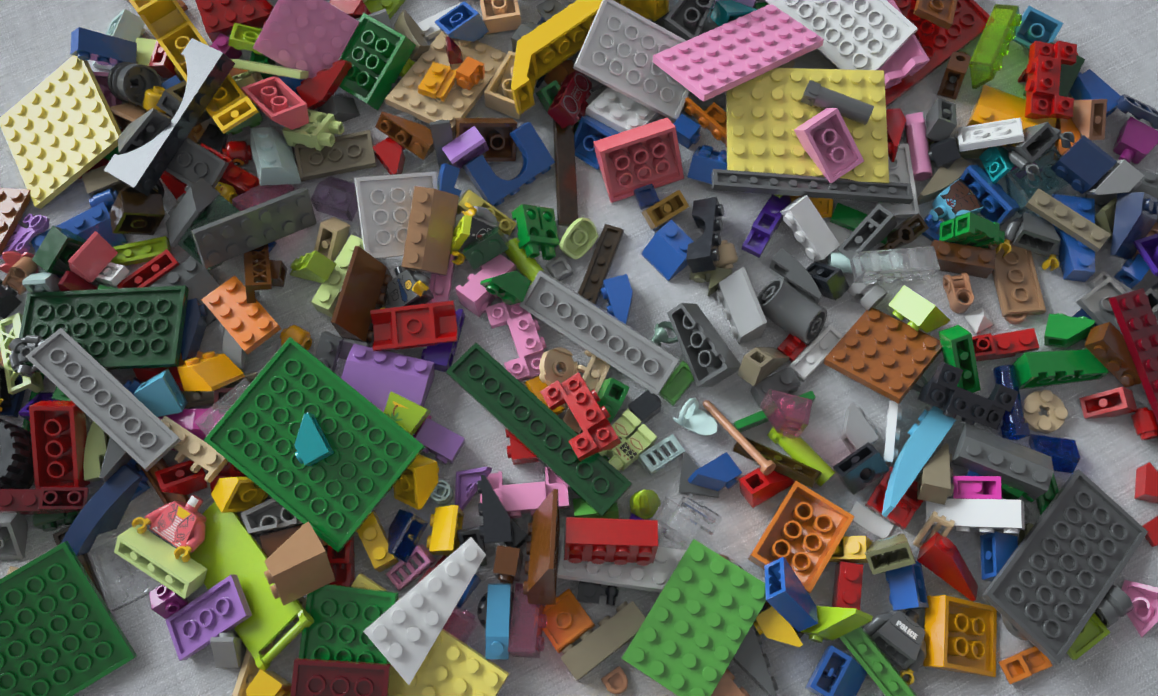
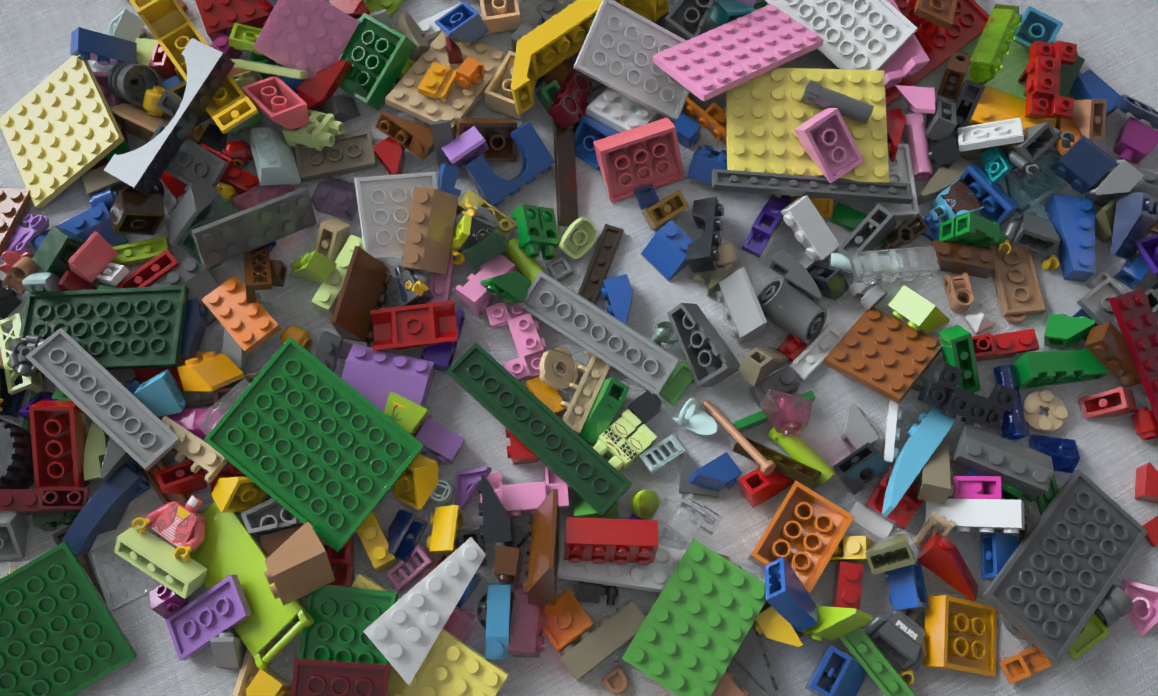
dark grey slope [117,108,171,154] -> none
teal slope [294,412,334,466] -> none
red bracket [540,372,622,461] -> none
dark tan plate [1025,188,1111,252] -> none
none -> bright pink slope [895,85,935,114]
none -> black slope [949,80,985,138]

